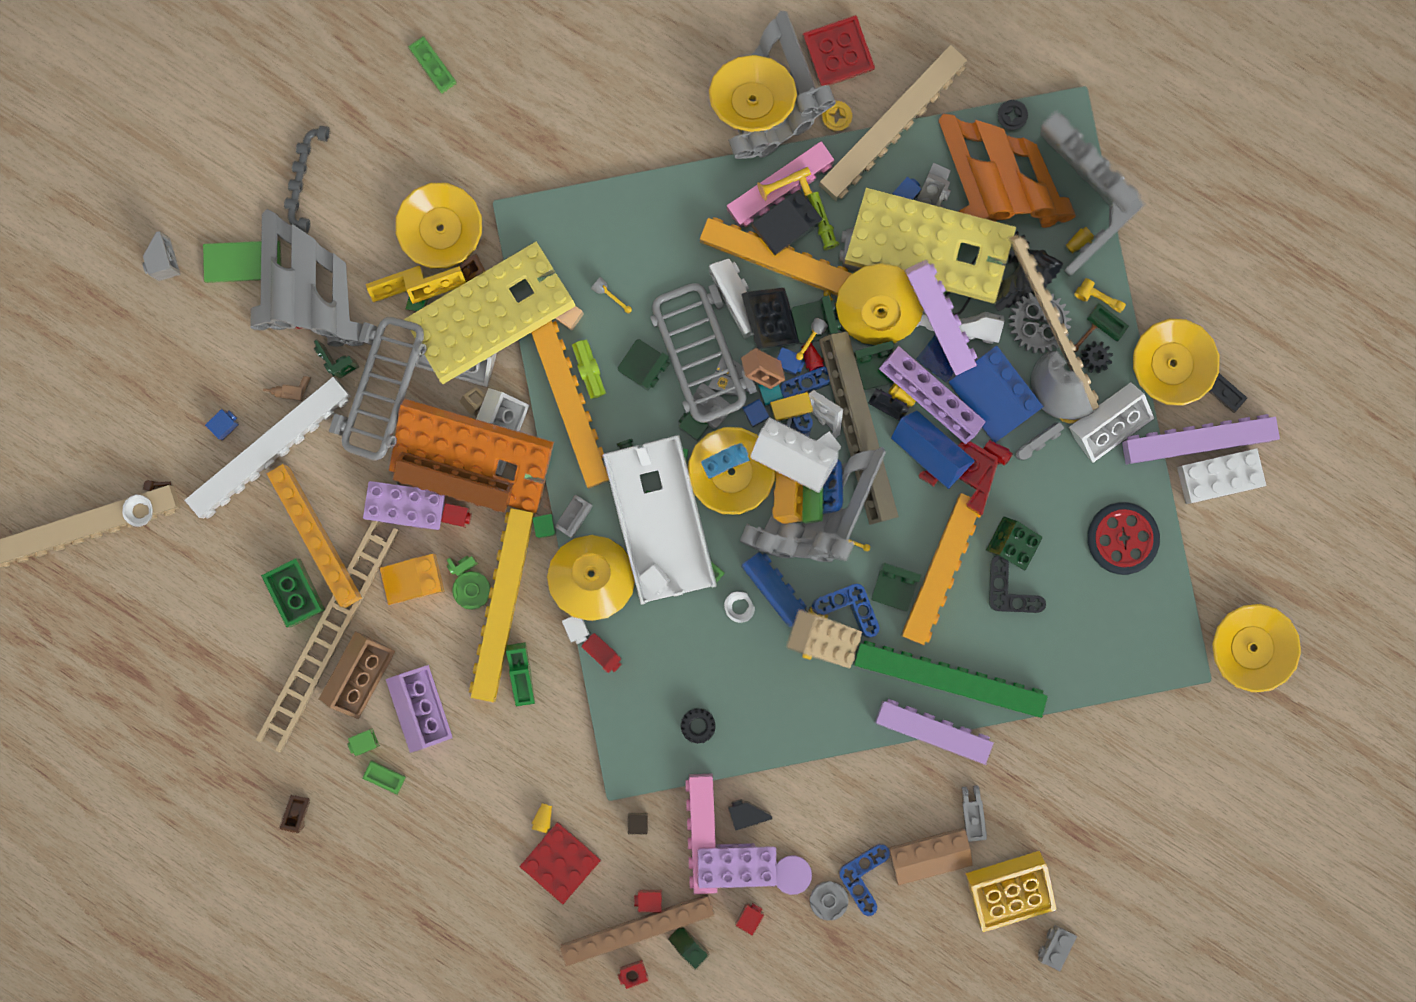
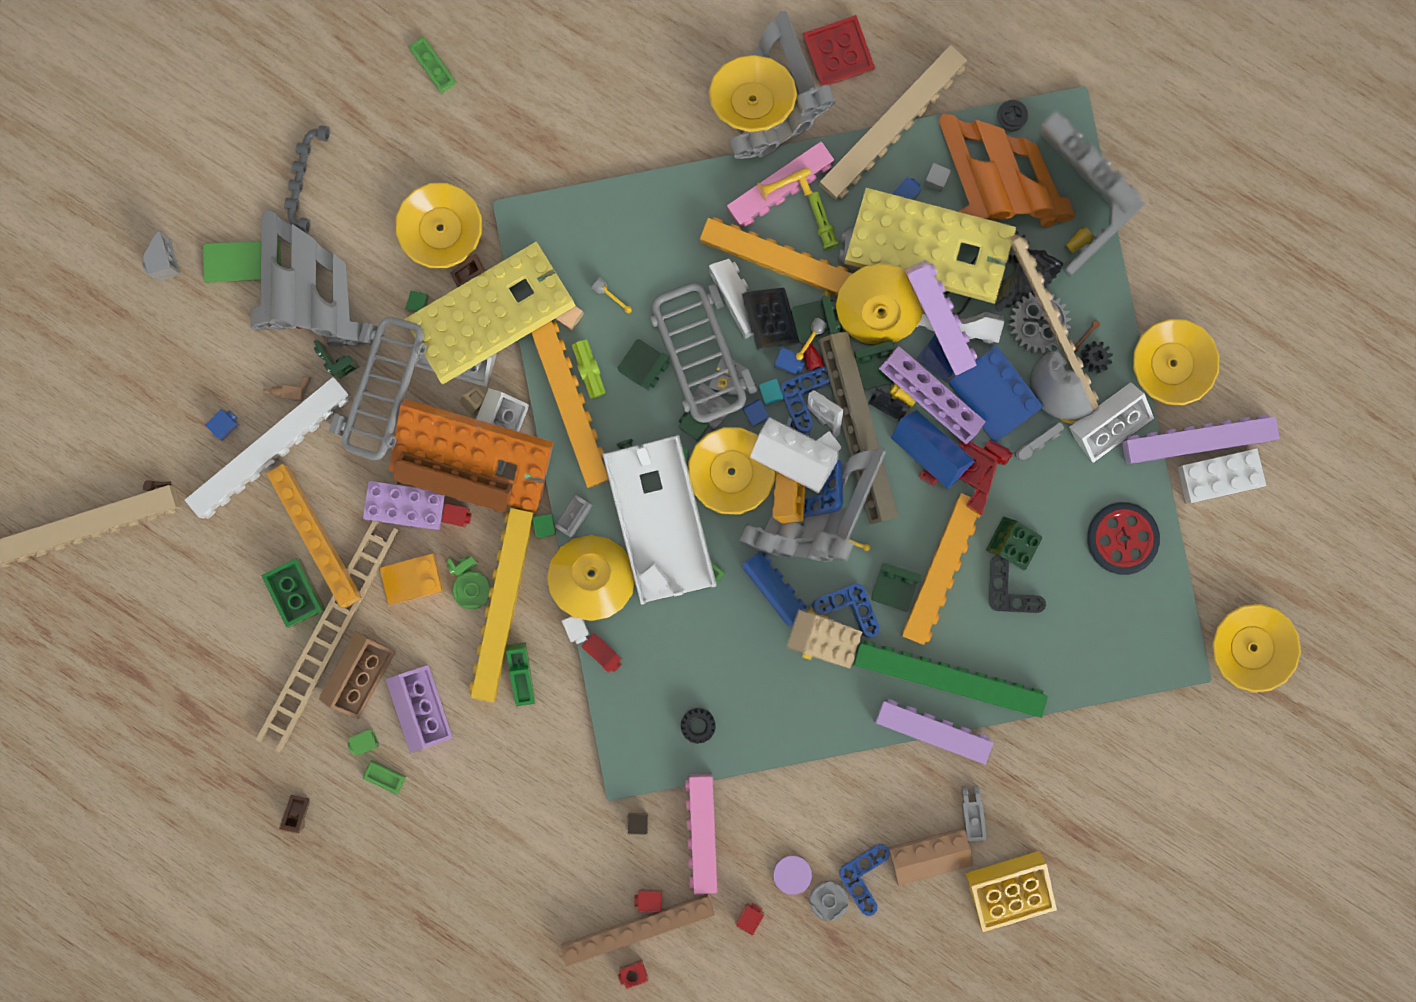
white piece [122,495,153,527] -> none
yellow bracket [366,265,466,304] -> none
red plate [519,822,601,905] -> none
yellow cone [531,803,553,833] -> none
dark green slope [668,927,709,970] -> none
lavender bracket [698,843,776,888] -> none
dark azure bracket [701,443,750,479] -> none
white piece [724,591,755,623] -> none
black slope [728,799,772,831] -> none
nougat brick [741,348,785,389] -> none
black slope [751,190,823,255] -> none
yellow tile [770,392,813,421] -> none
bright green tile [802,485,823,524] -> none
yellow gear [822,101,852,131] -> none
light grey bracket [917,173,951,208] -> none
light grey bracket [1038,925,1077,971] -> none
yellow brick [1074,278,1126,313] -> none
dark green tile [1087,303,1129,342] -> none
black plate [1209,373,1248,413] -> none

